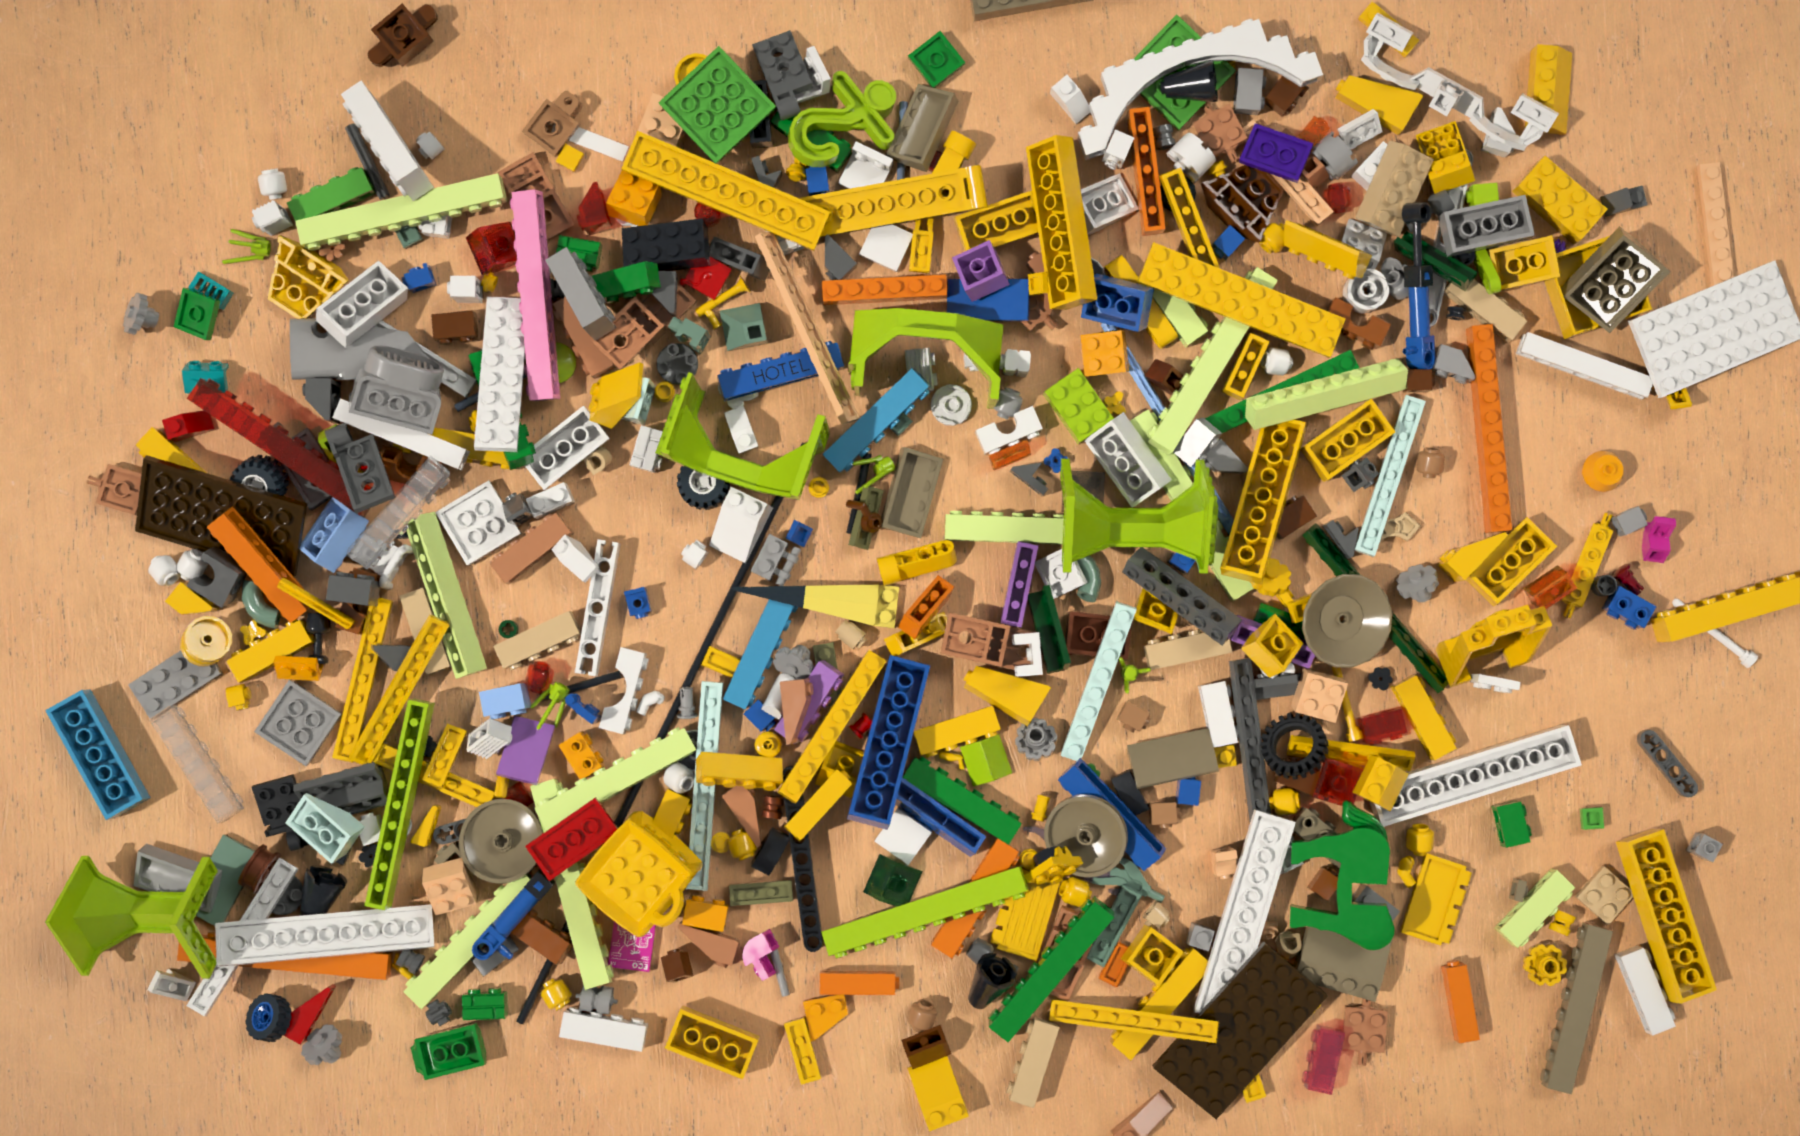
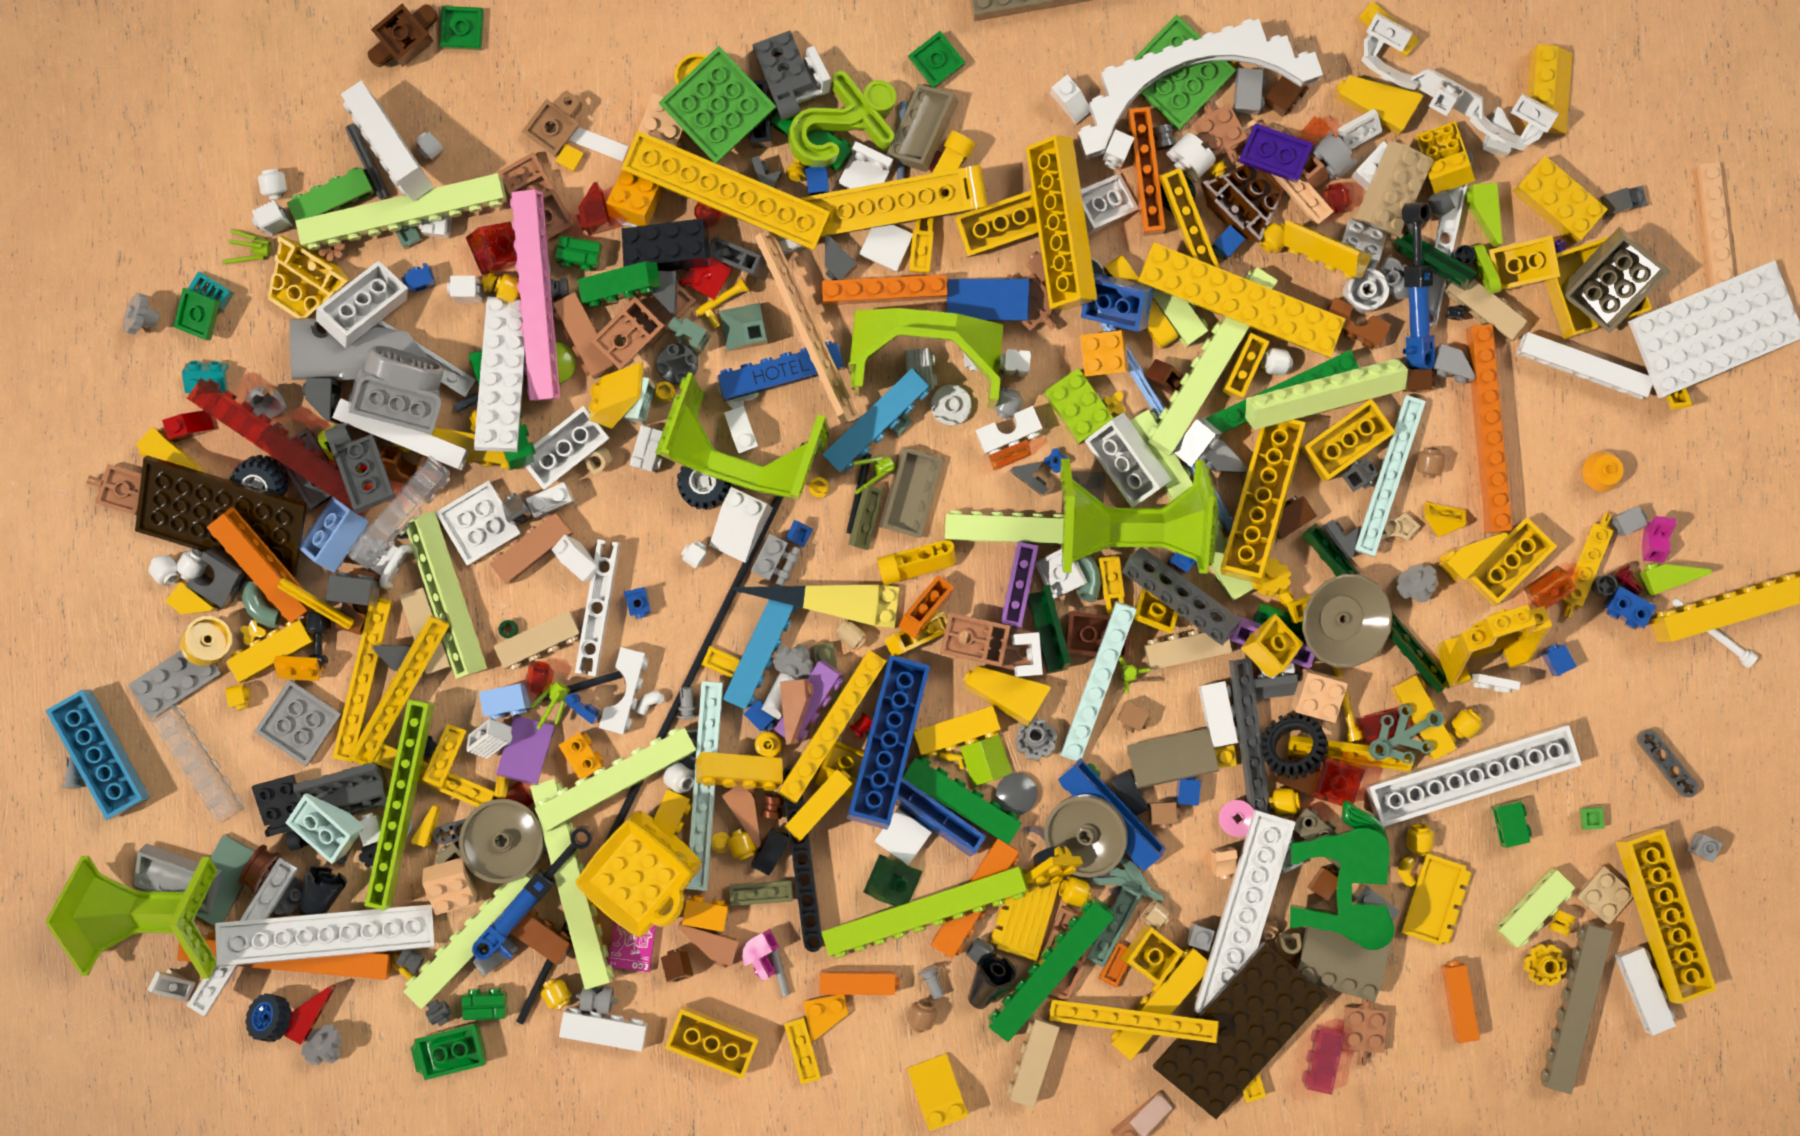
reddish brown brick [431,311,478,345] -> none
red plate [525,797,618,881] -> none
light grey brick [545,247,616,341] -> none
reddish brown plate [846,500,882,533] -> none
reddish brown brick [901,1025,952,1069] -> none
medium lavender brick [952,240,1010,302] -> none
yellow plate [1019,849,1037,870] -> none
yellow tile [1028,272,1048,295] -> none
yellow pin [1031,795,1050,822] -> none
black cone [1161,60,1218,102] -> none
yellow slope [1352,755,1409,811] -> none
black plant [1368,667,1393,691] -> none
light grey brick [1438,195,1534,257] -> none
dark tan plate [1509,878,1528,902] -> none
none -> light grey pin [60,757,82,789]
none -> light grey hair [245,386,288,419]
none -> green tile [440,6,484,50]
none -> yellow head [493,274,521,303]
none -> light grey pin [918,965,945,999]
none -> dark grey dish [996,773,1037,815]
none -> yellow hinge [1098,556,1125,615]
none -> bright pink piece [1219,800,1254,837]
none -> sand green plant [1369,704,1444,764]
none -> yellow slope [1424,502,1466,537]
none -> yellow head [1451,708,1483,739]
none -> blue brick [1541,643,1577,676]
none -> lime slope [1639,562,1712,595]

